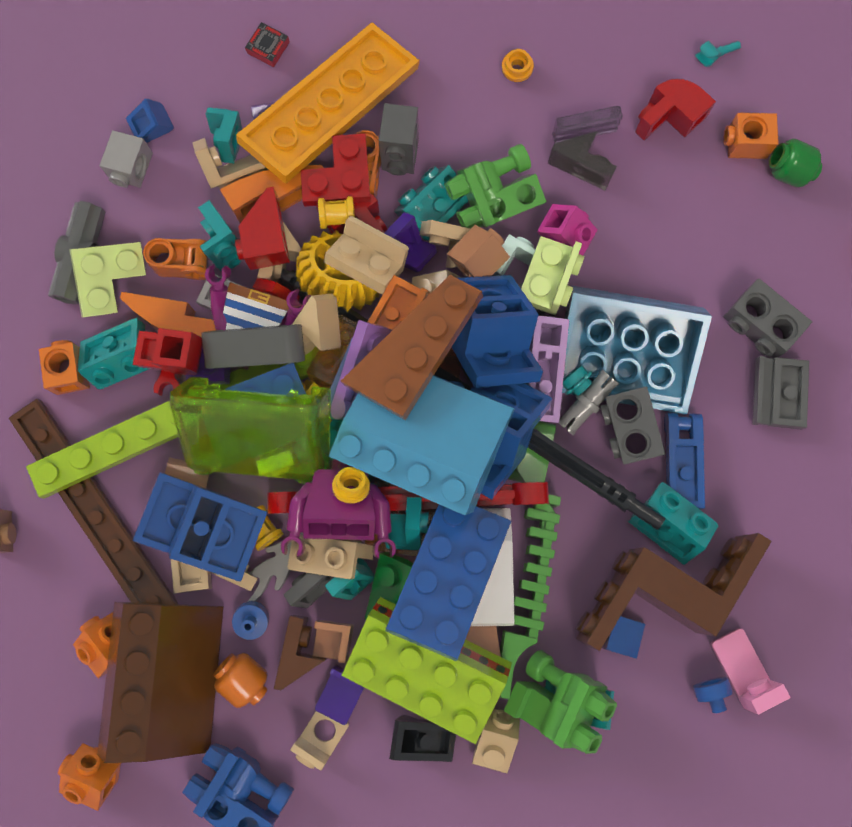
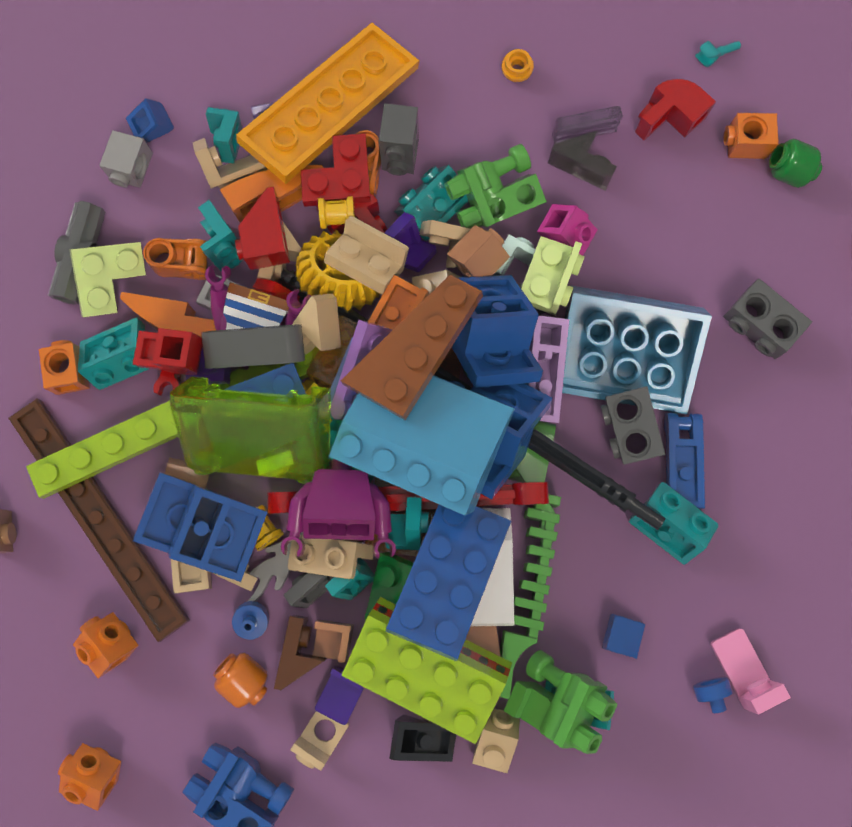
reddish brown slope [97,602,224,763] -> none
tile [245,22,290,67] -> none
yellow plate [332,467,370,503] -> none
light grey pin [559,370,619,435] -> none
teal plate [563,365,592,396] -> none
reddish brown bracket [576,533,772,651] -> none
dark grey plate [752,356,809,430] -> none

